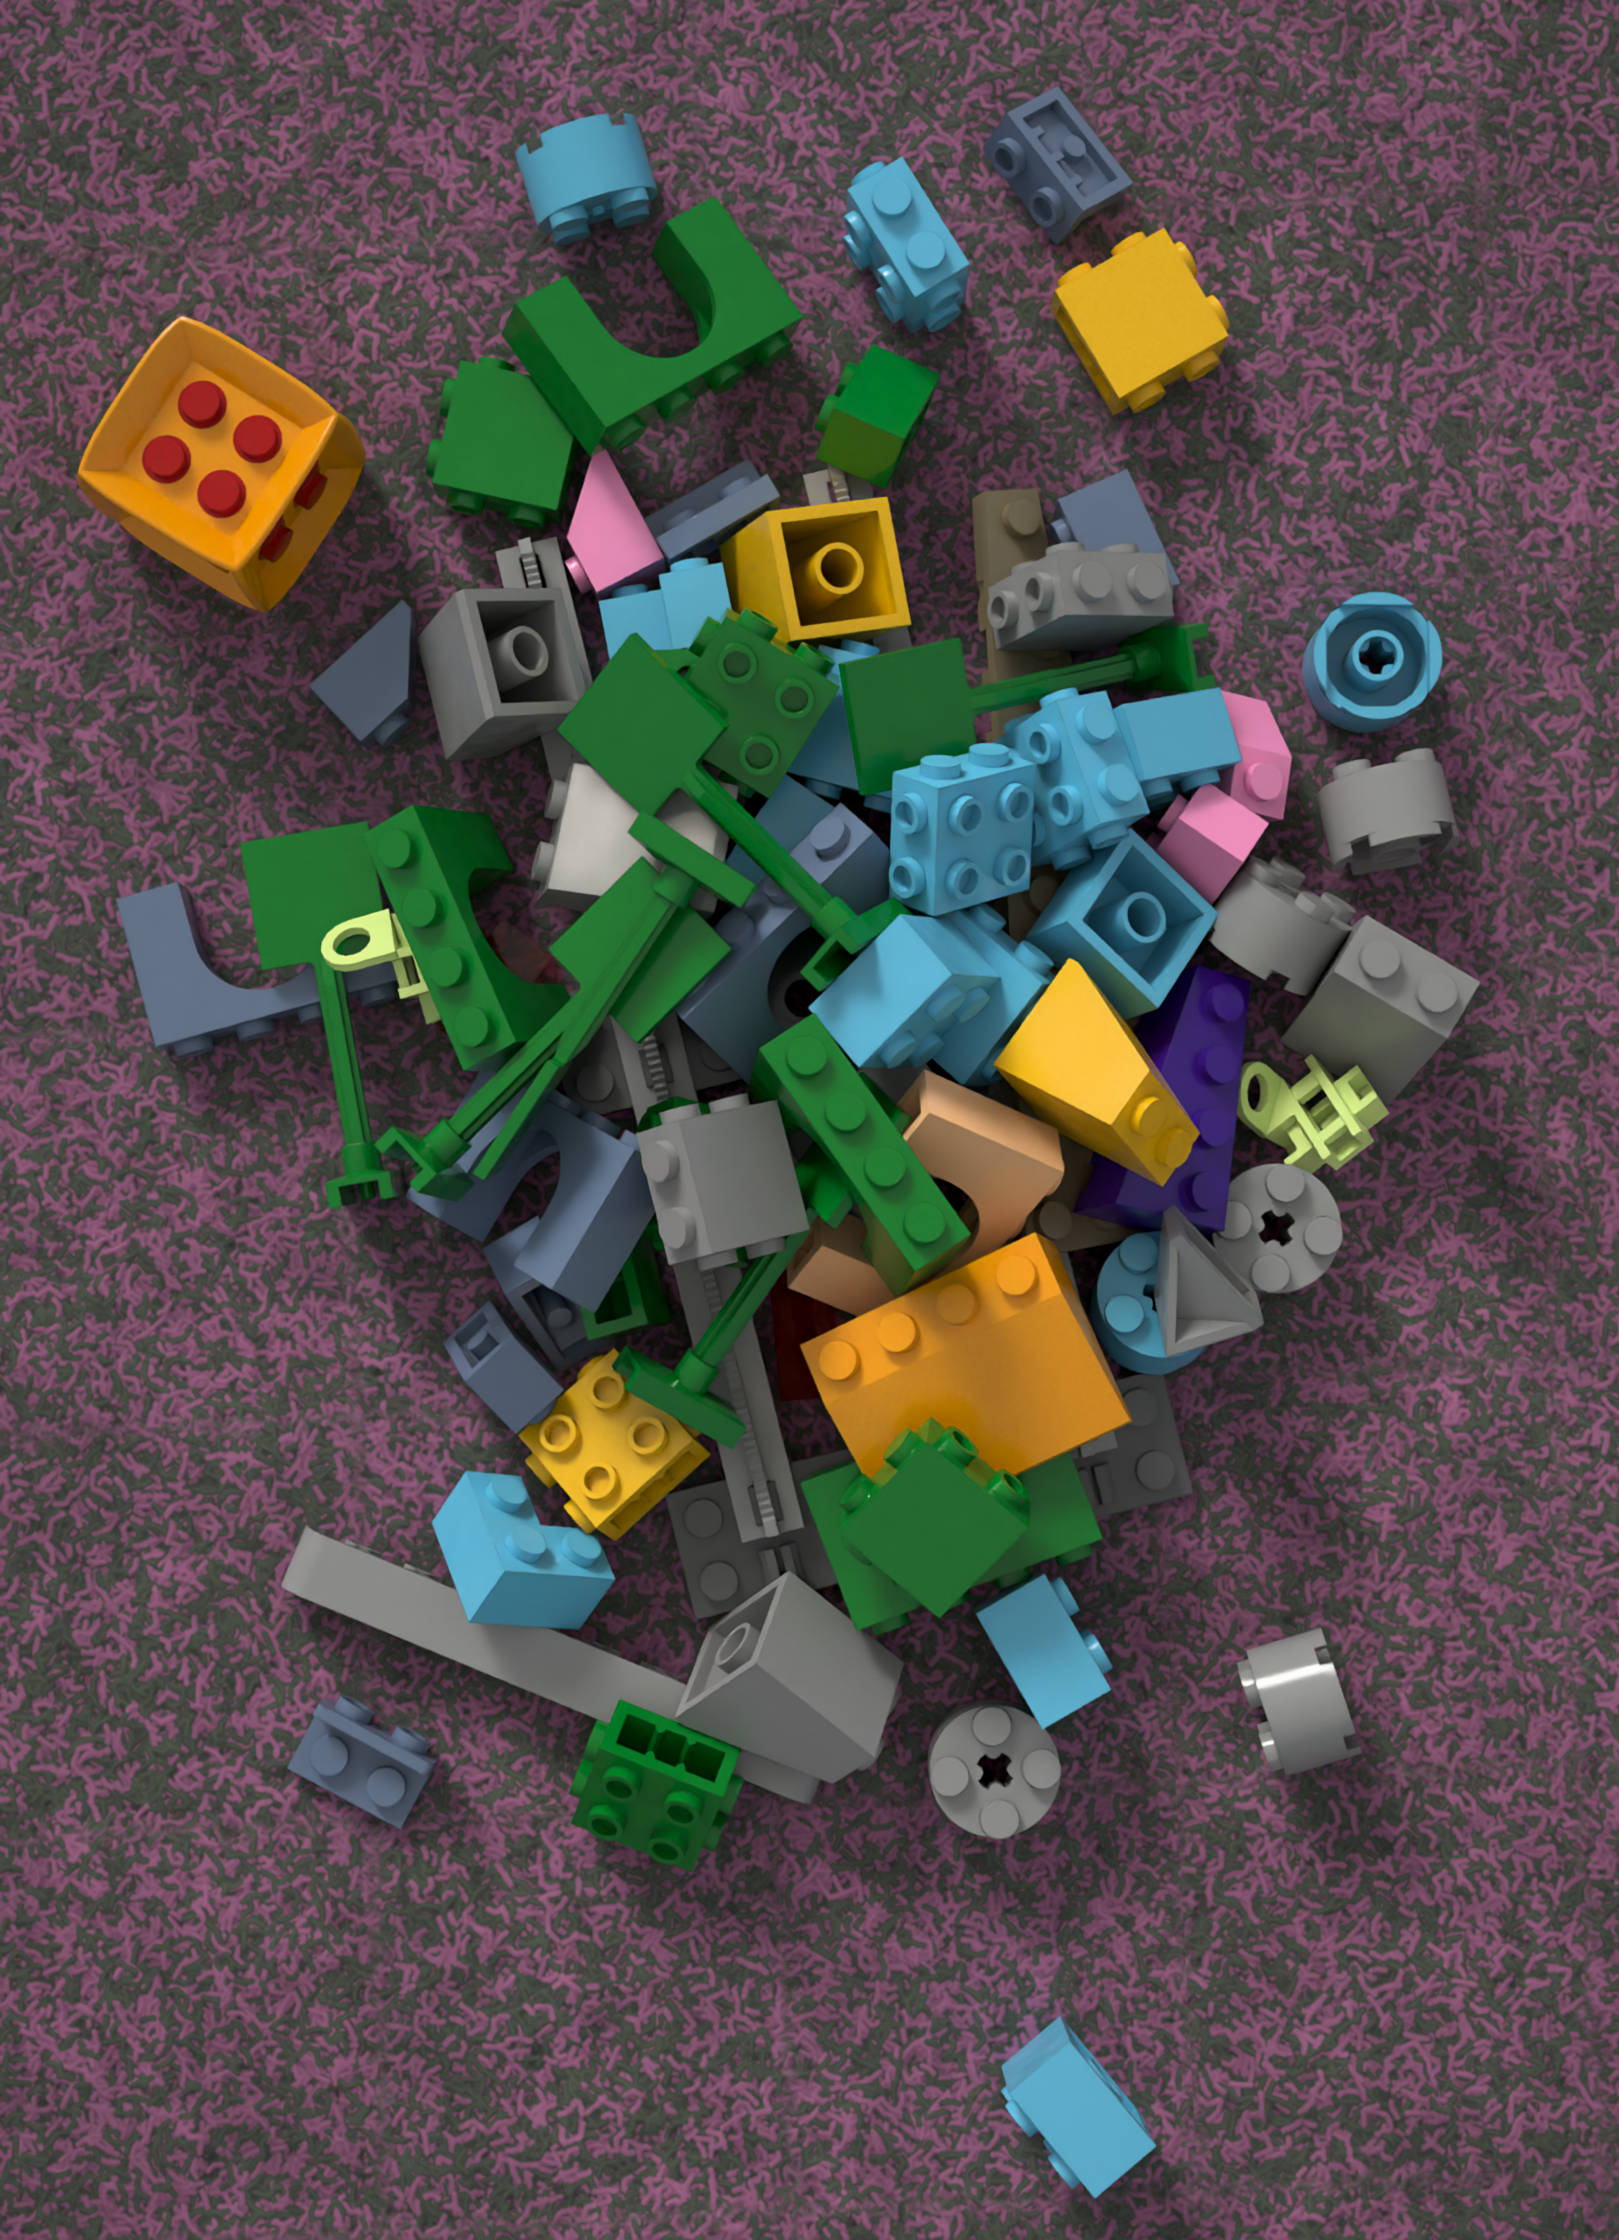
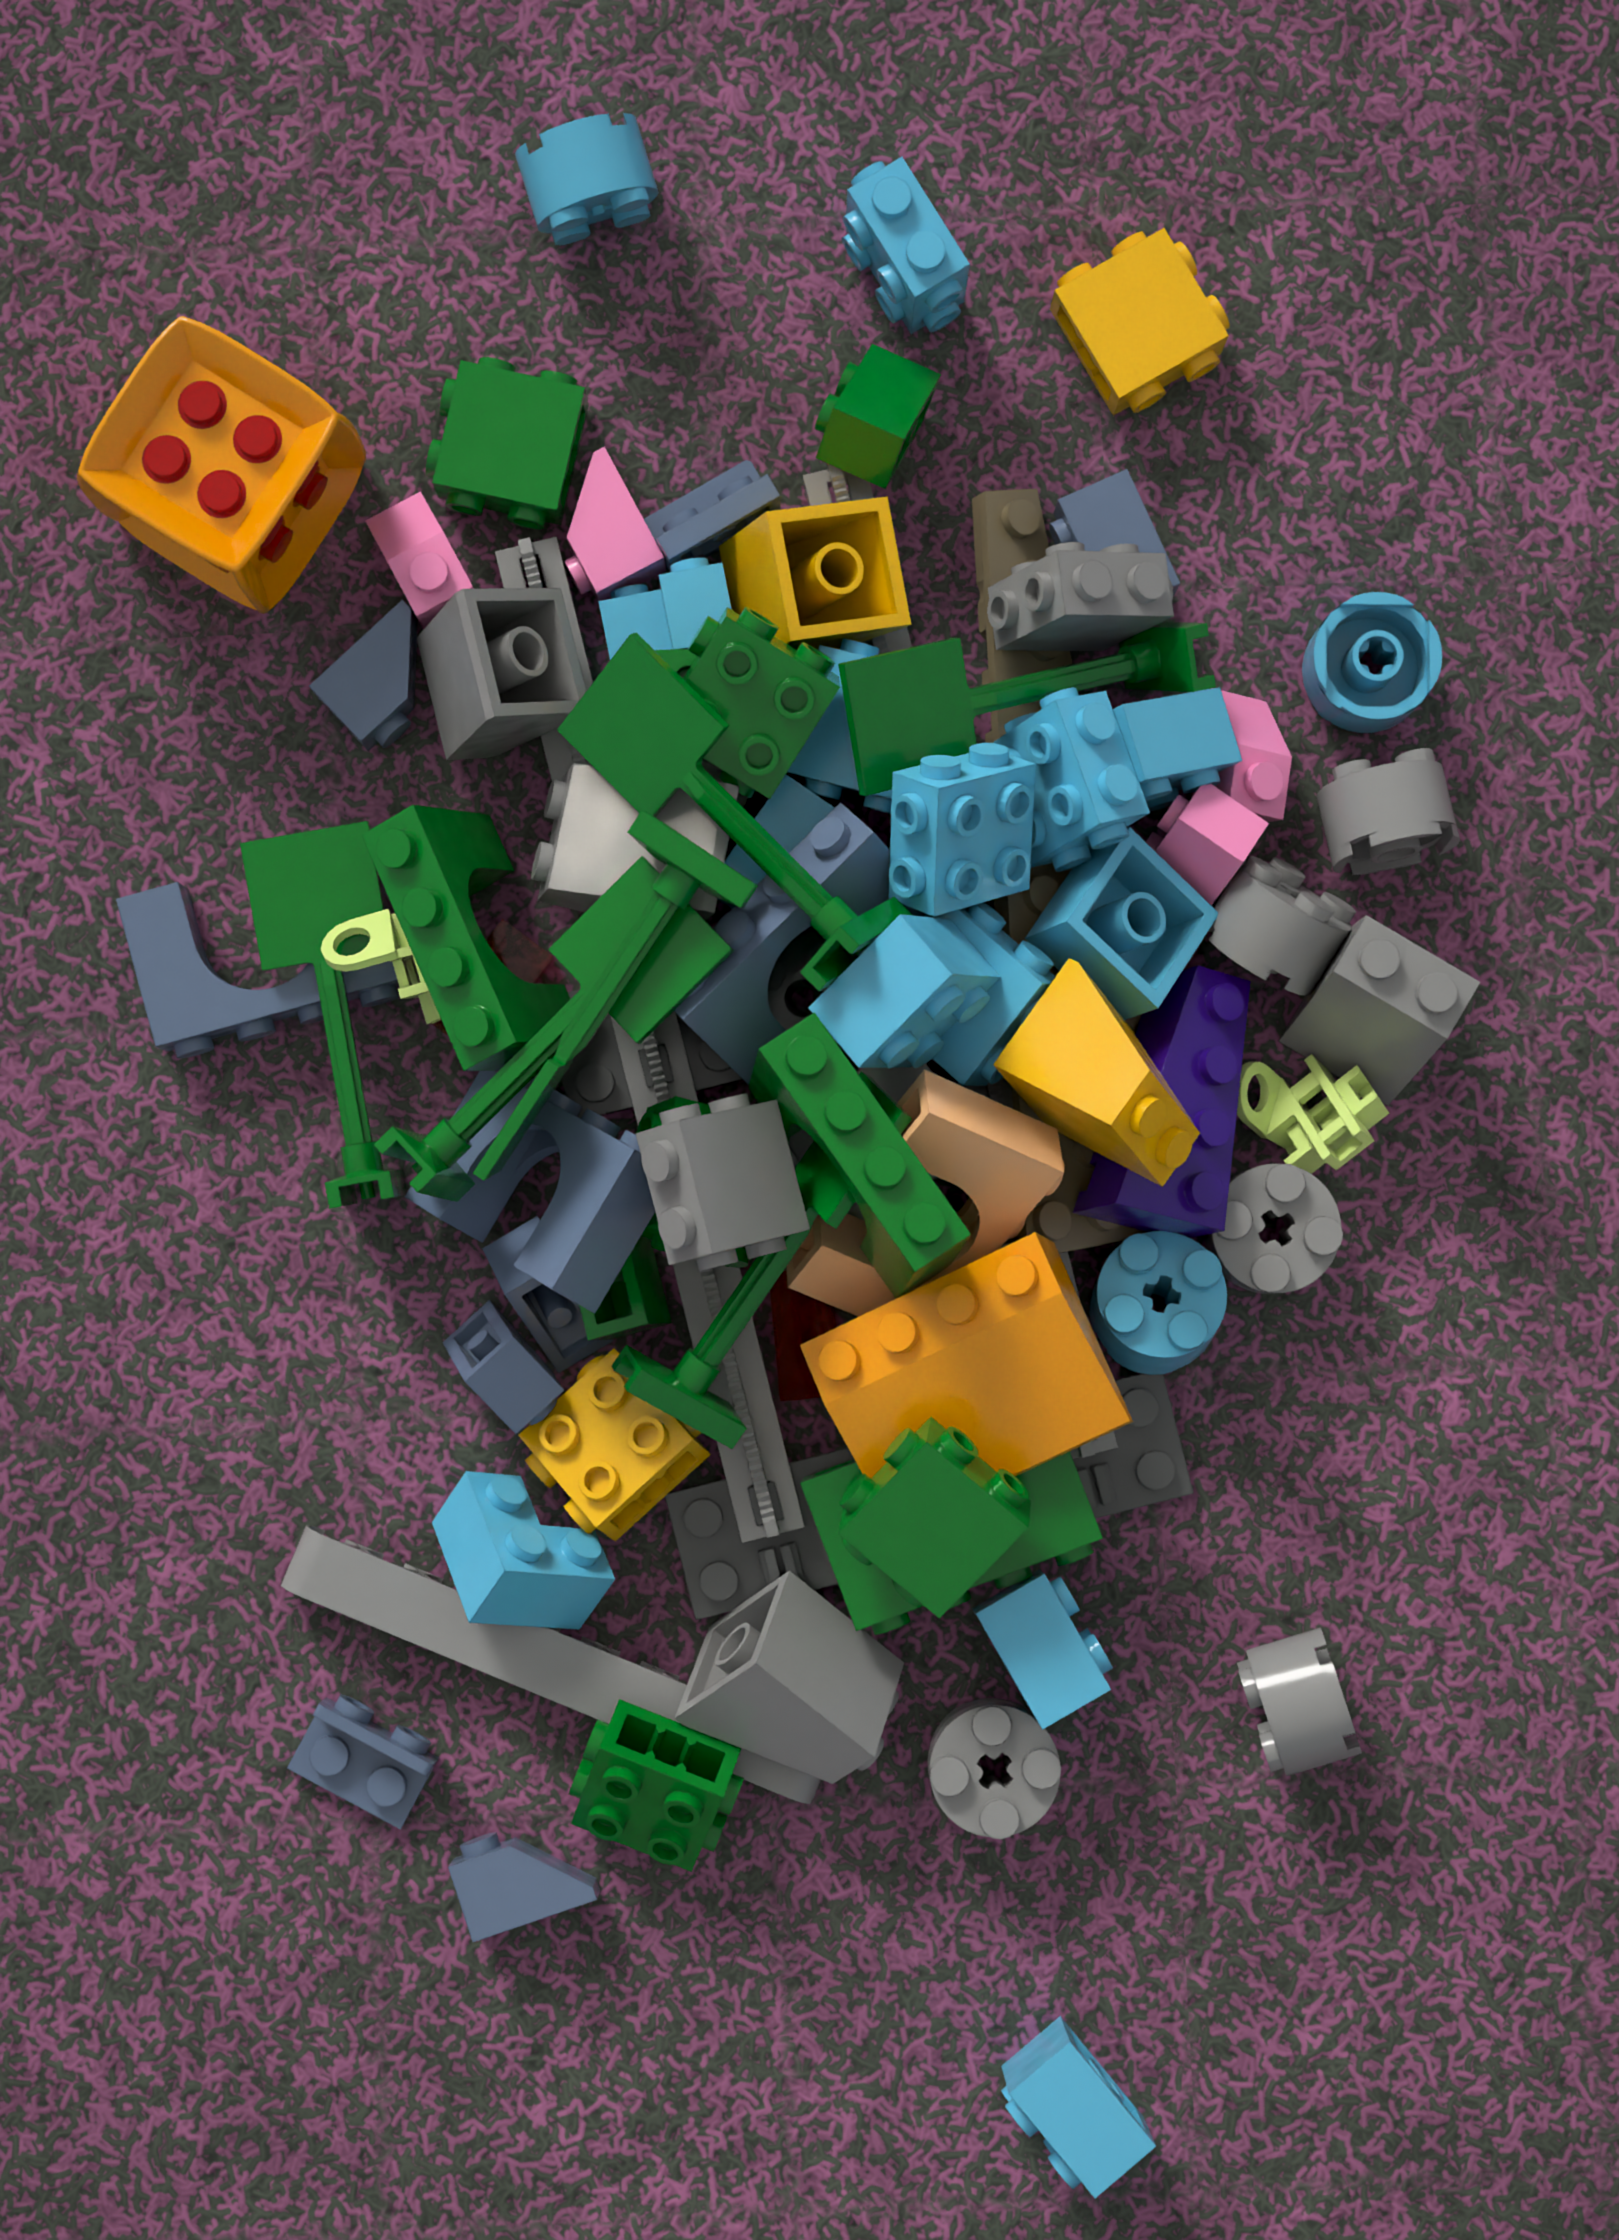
green arch [501,196,804,457] -> none
sand blue bracket [983,86,1134,245] -> none
light grey slope [1154,1204,1264,1358] -> none
none -> bright pink slope [365,491,474,630]
none -> sand blue slope [448,1832,600,1942]

